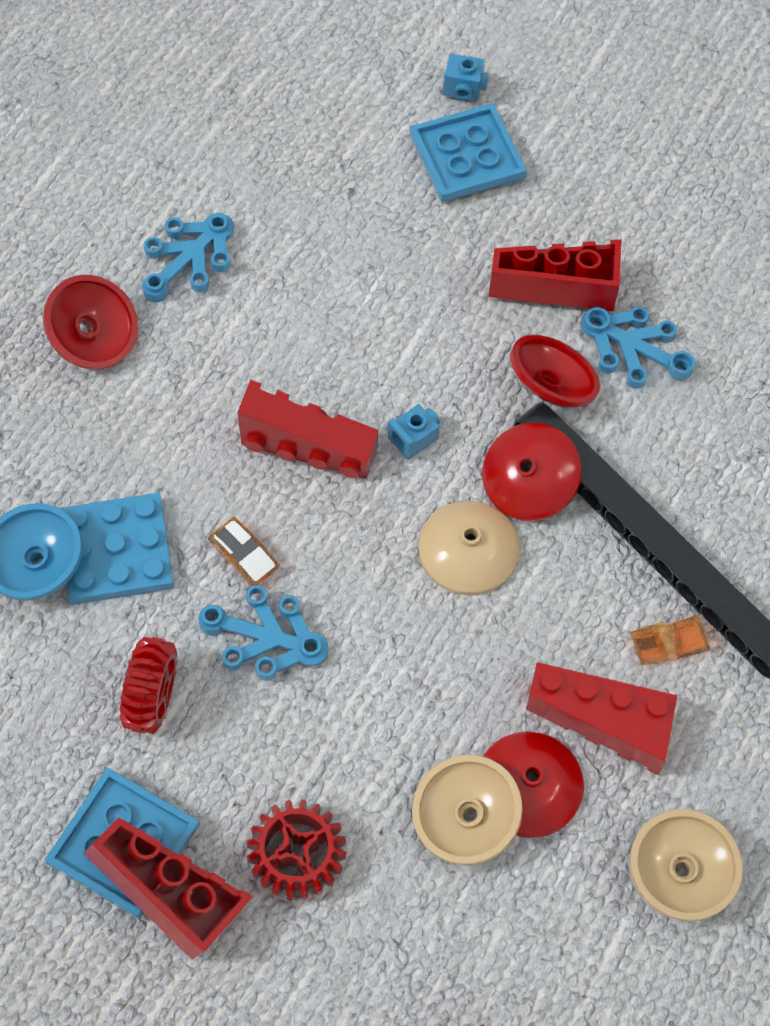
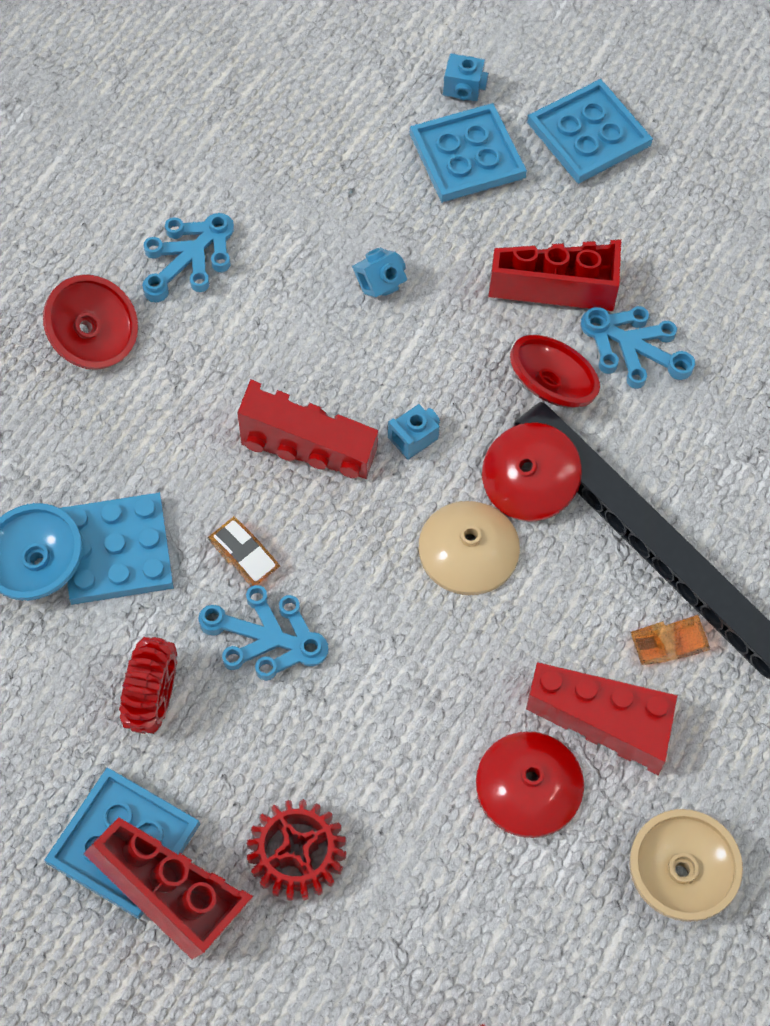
tan dish [412,755,523,865] -> none
none -> dark azure brick [352,247,408,297]
none -> dark azure plate [527,79,653,184]

